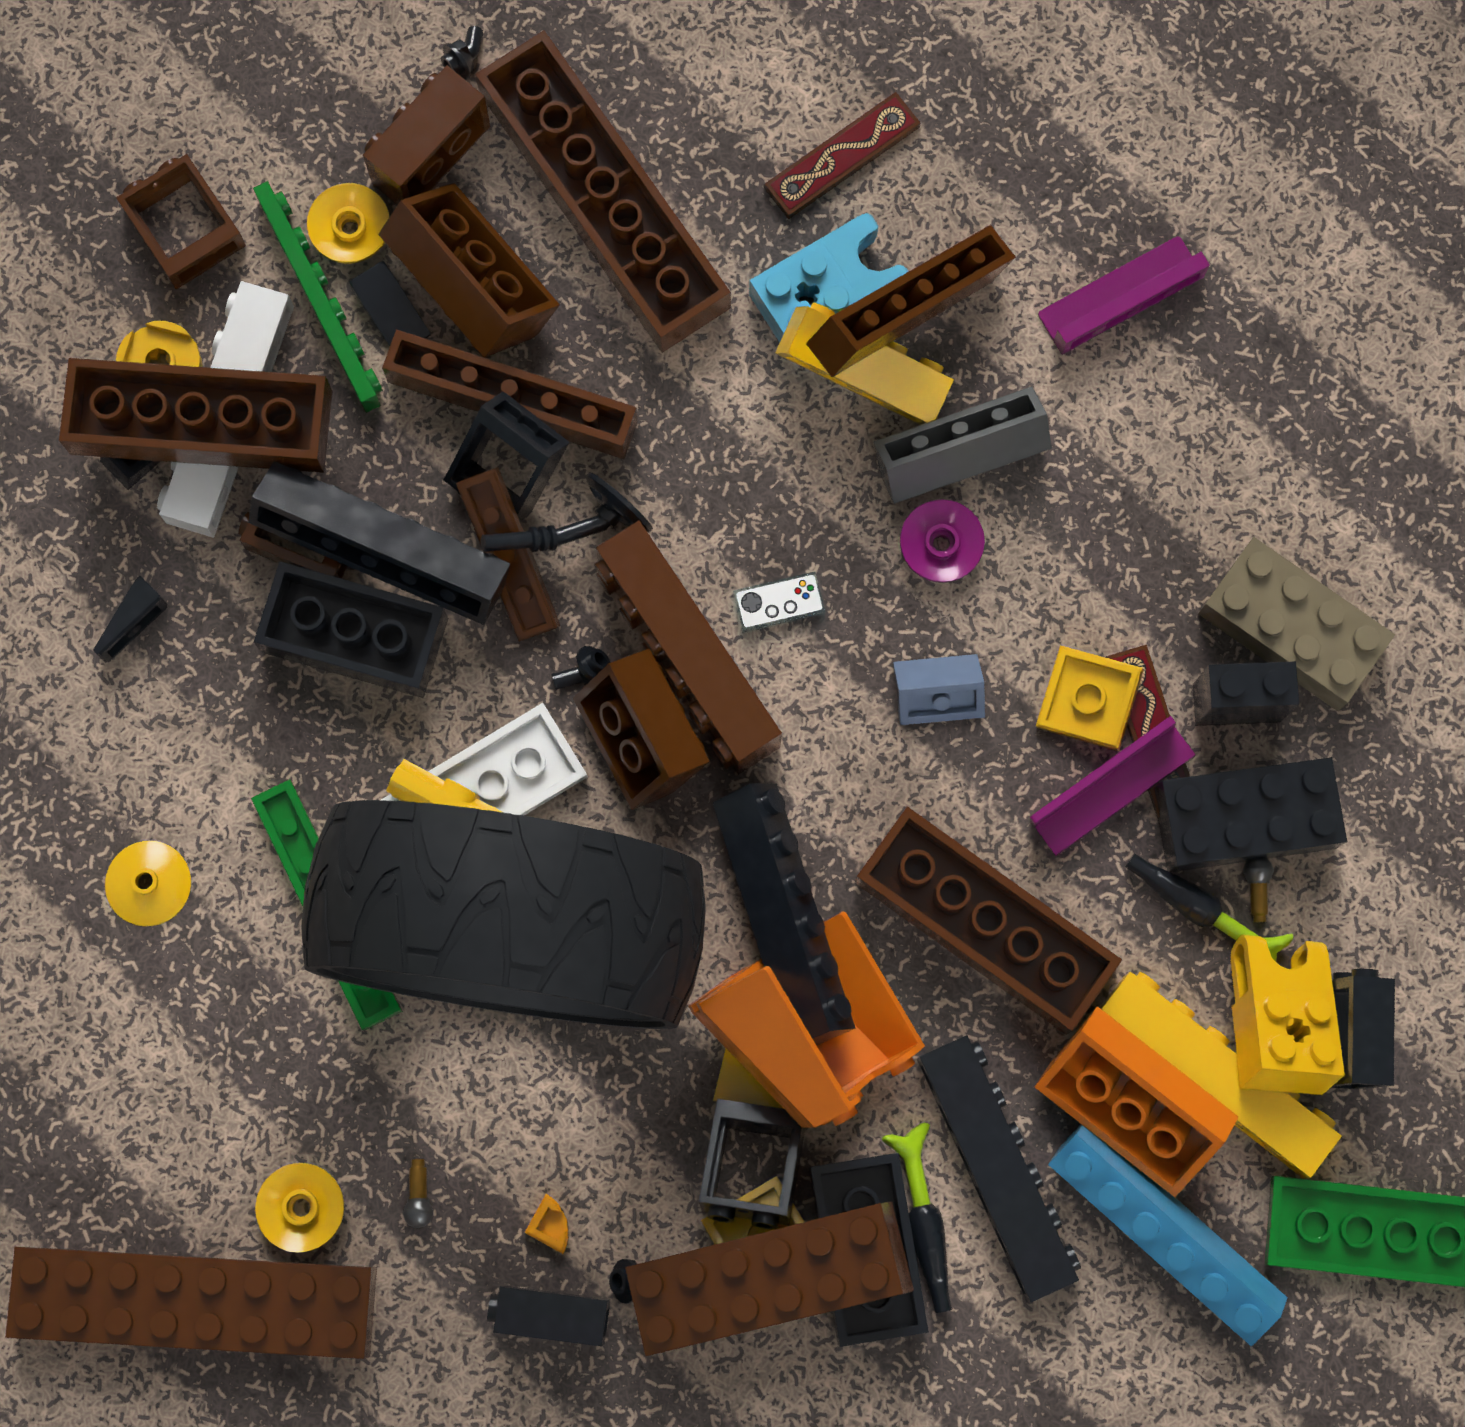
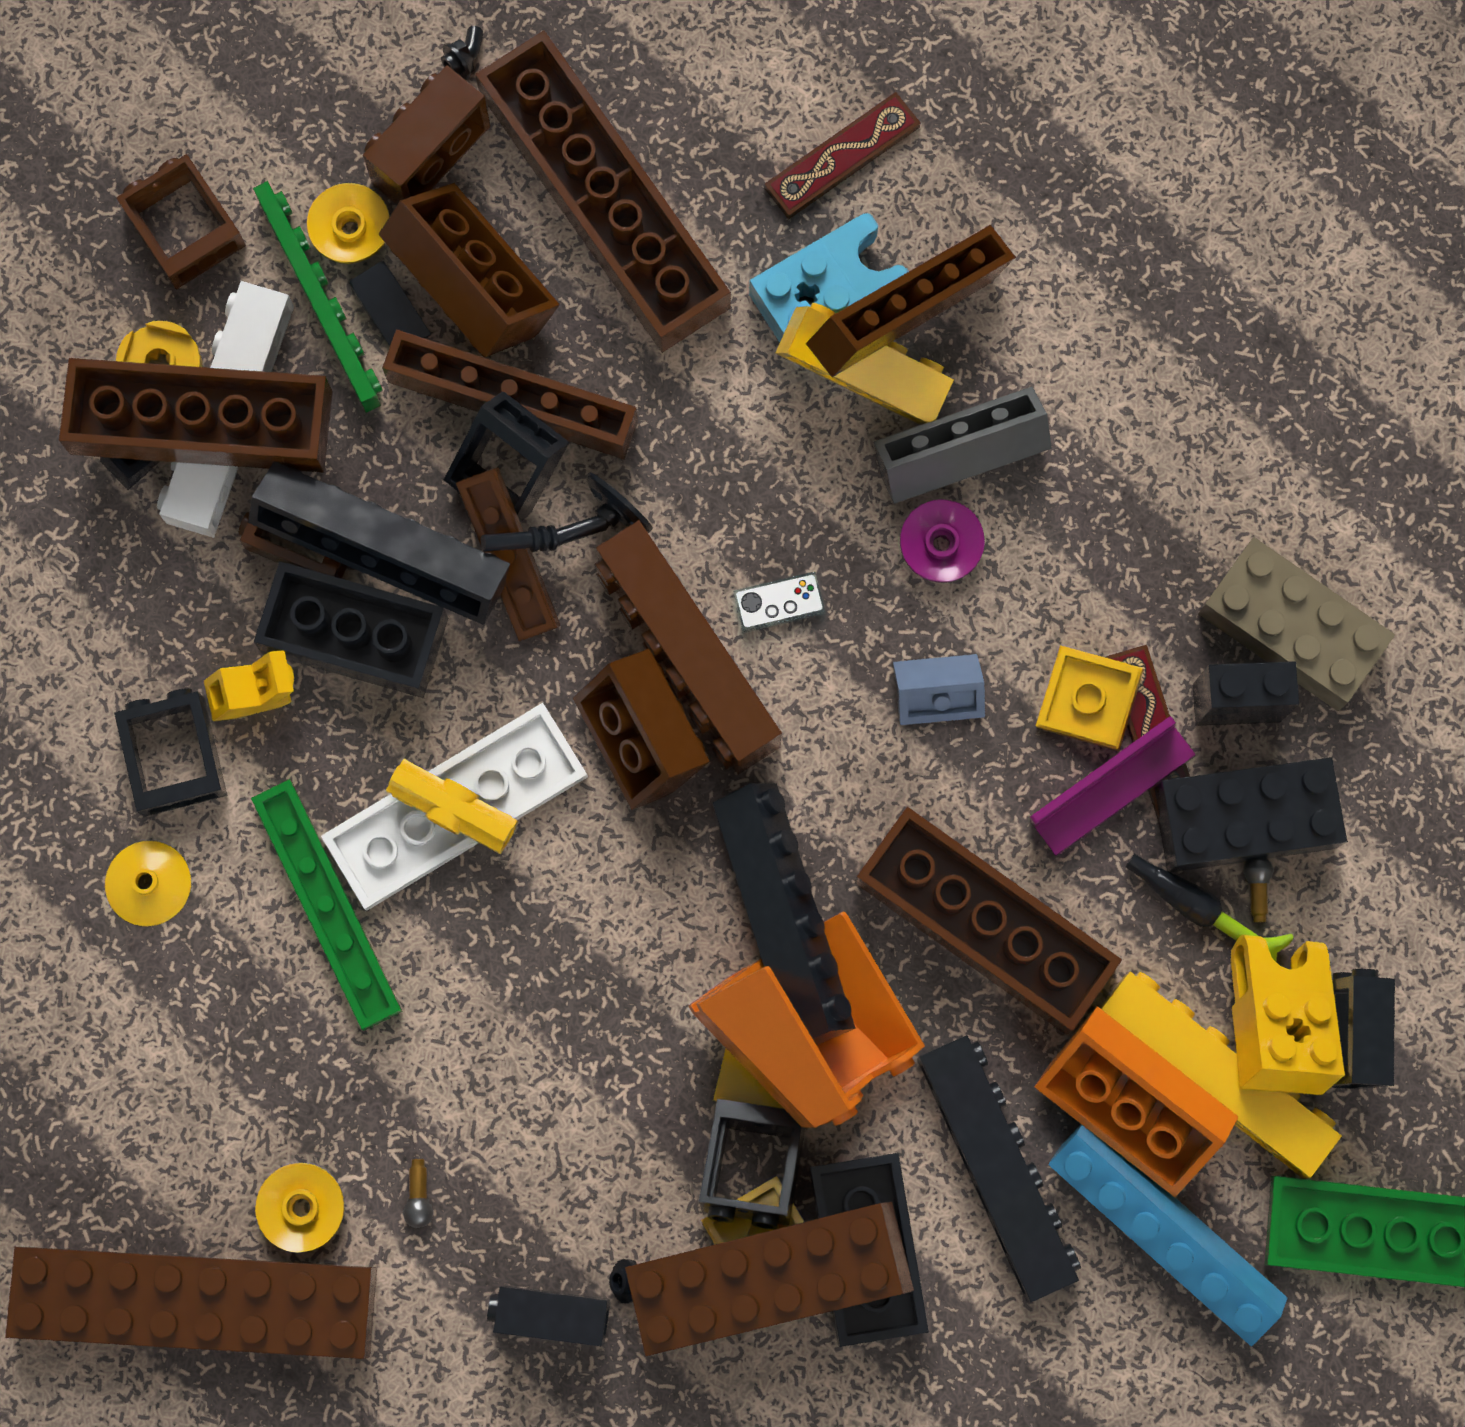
black slope [93,575,168,663] -> none
black tyre [301,800,706,1029] -> none
light orange tile [524,1194,569,1254] -> none
black plate [551,646,611,690] -> none
black piece [882,1123,952,1313] -> none
magenta panel [1038,236,1210,355] -> none
none -> black window [114,688,228,817]
none -> yellow brick [204,650,294,721]

